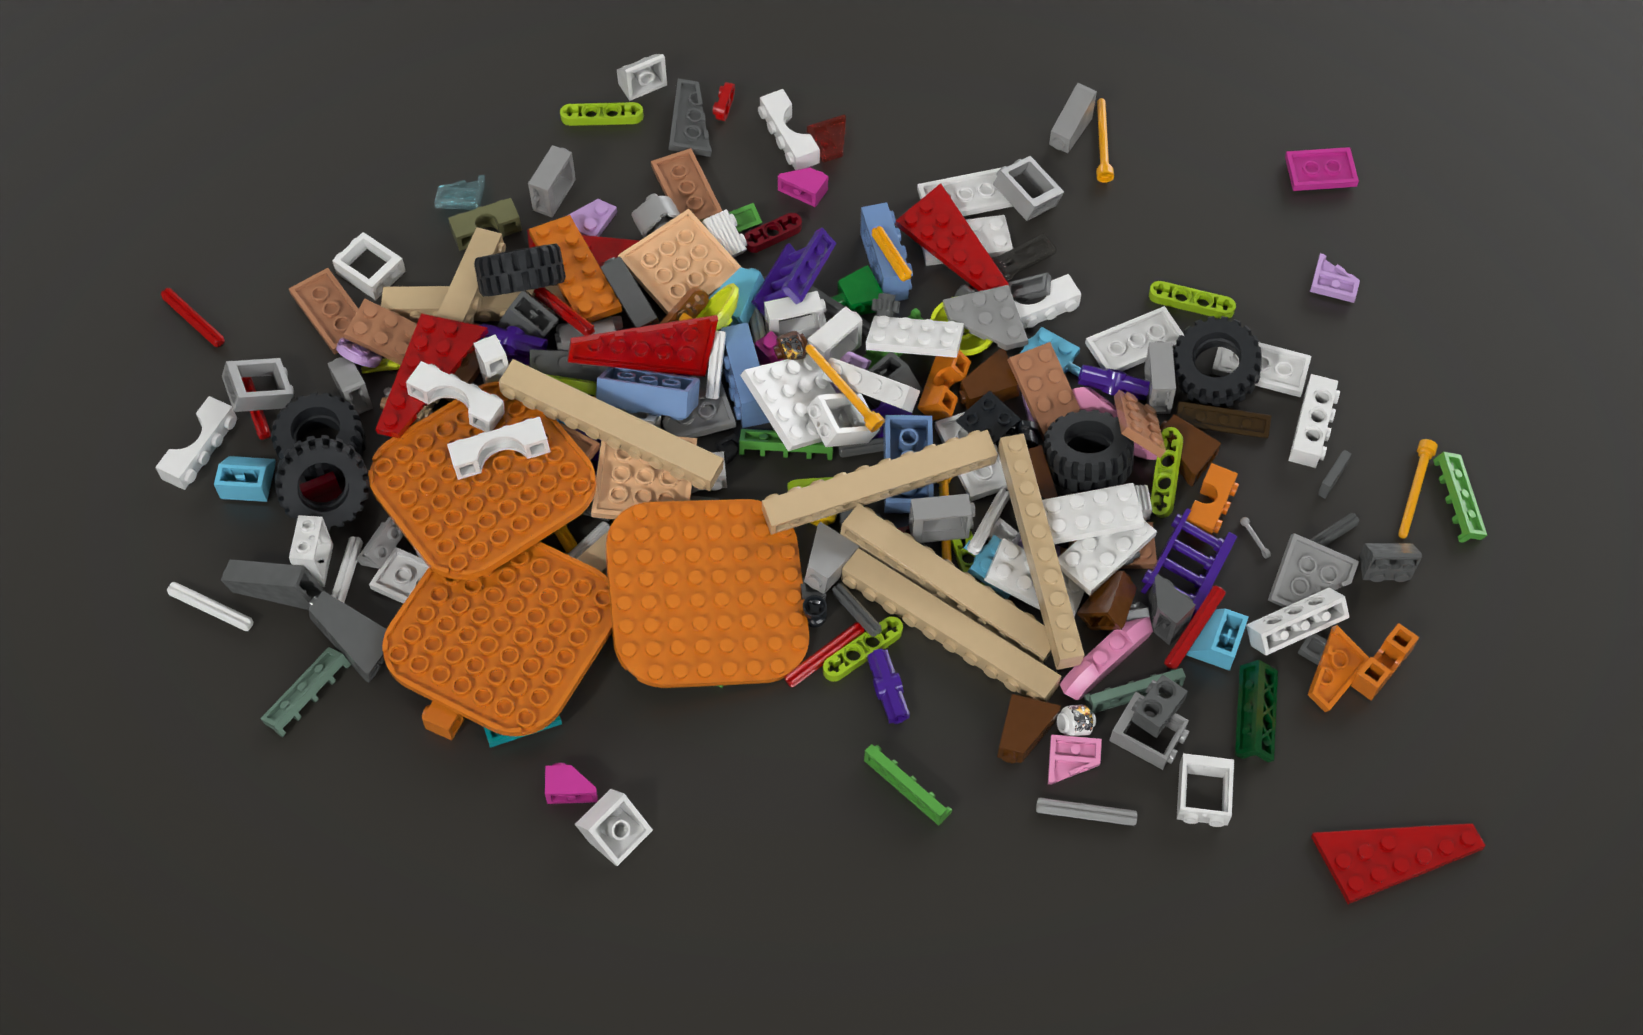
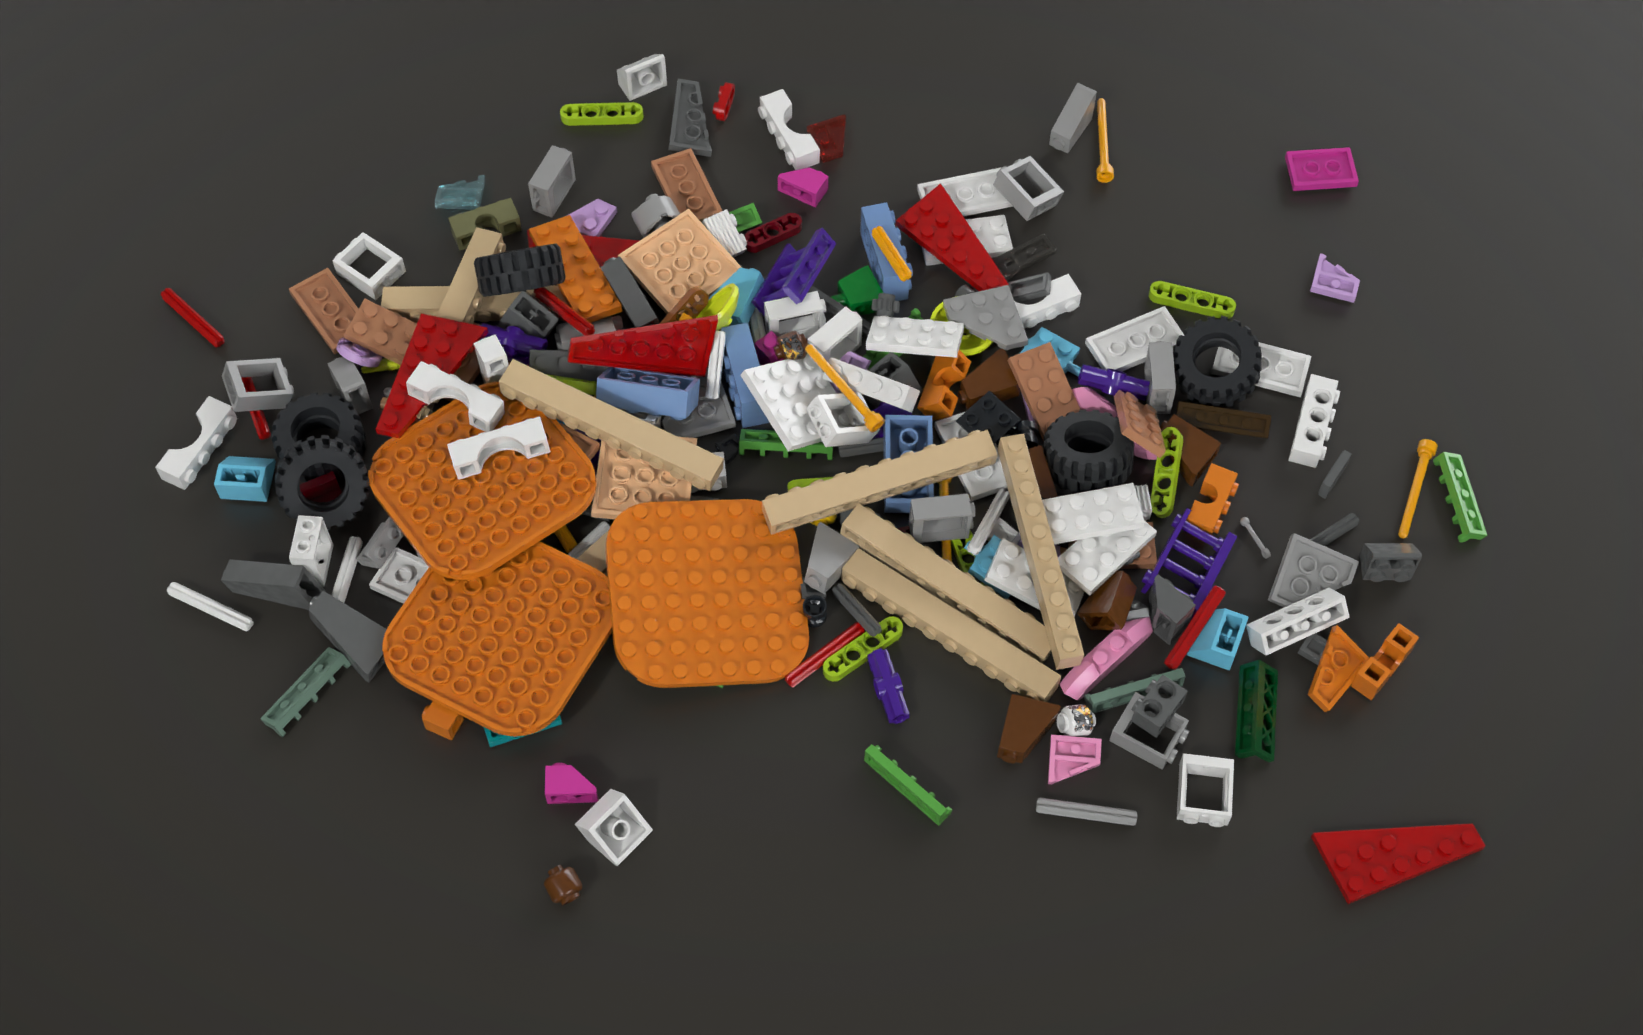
none -> reddish brown head [544,865,583,906]

